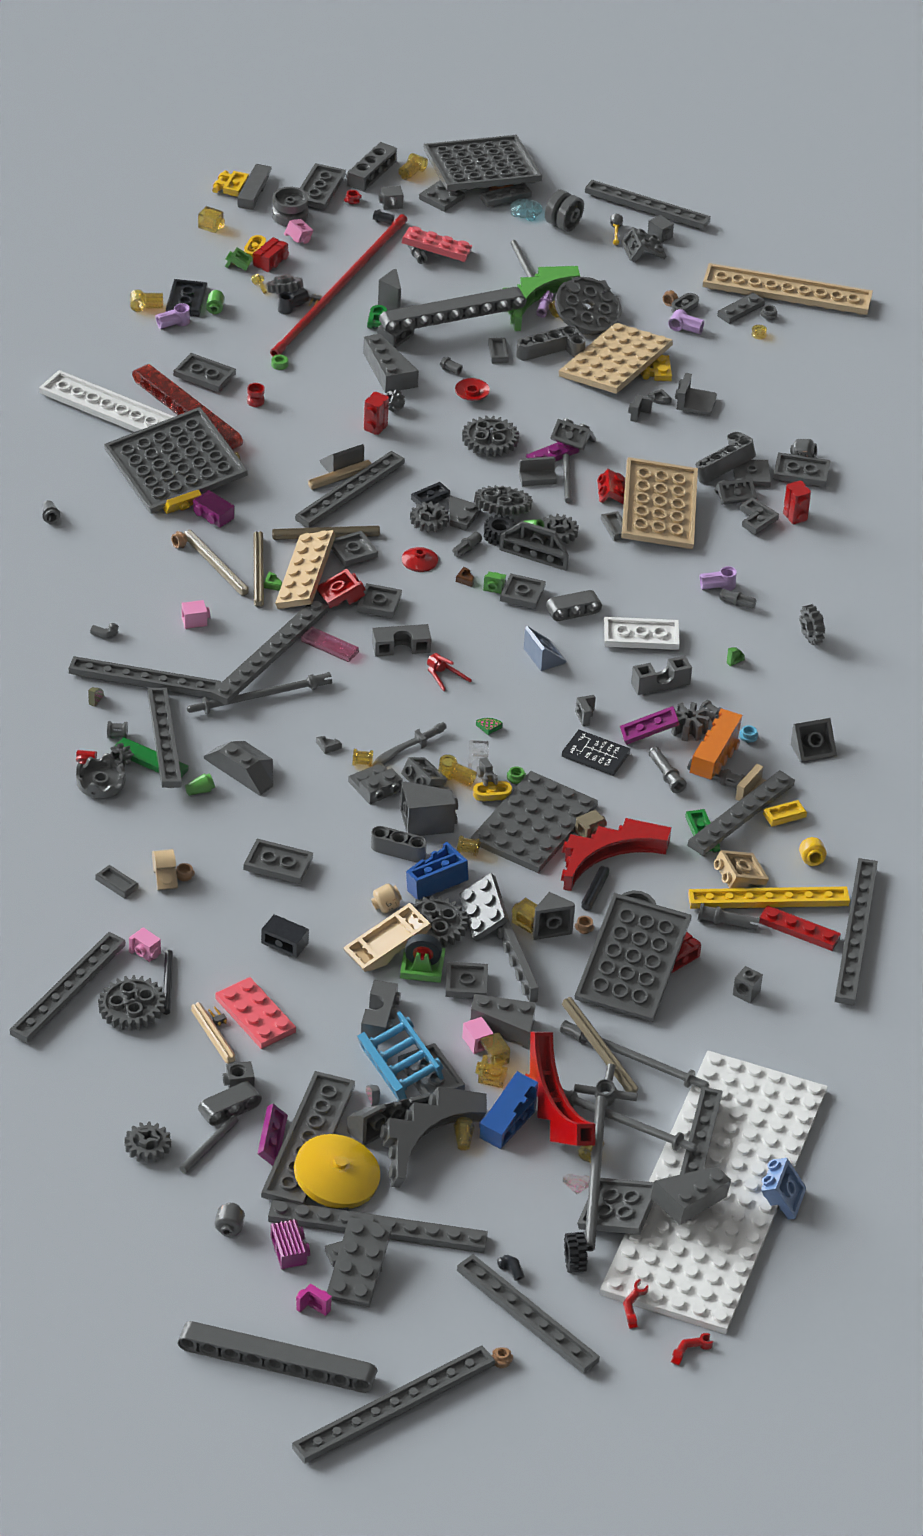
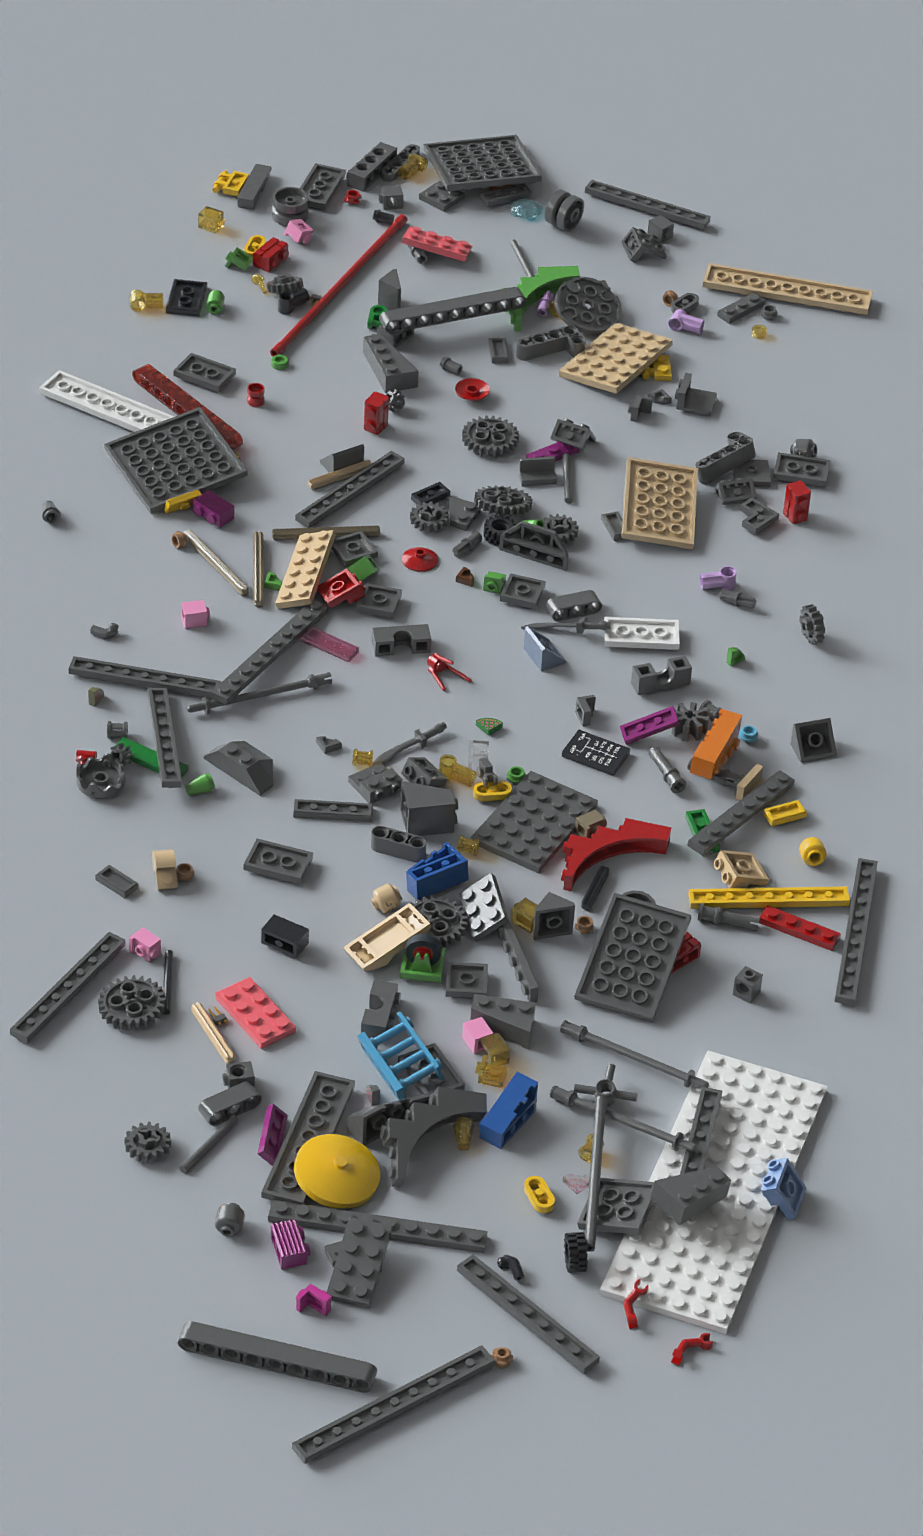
lavender piece [155,303,190,329] -> none
red arch [525,1032,596,1146] -> none
dark tan axle [562,997,639,1093] -> none
red bracket [597,469,625,504] -> none
dark grey hinge [610,214,623,246] -> none
none -> dark grey tile [293,799,373,822]
none -> bright green panel [348,555,380,581]
none -> dark grey beam [381,144,420,182]
none -> dark grey sword [521,617,611,634]
none -> yellow plate [524,1176,555,1213]

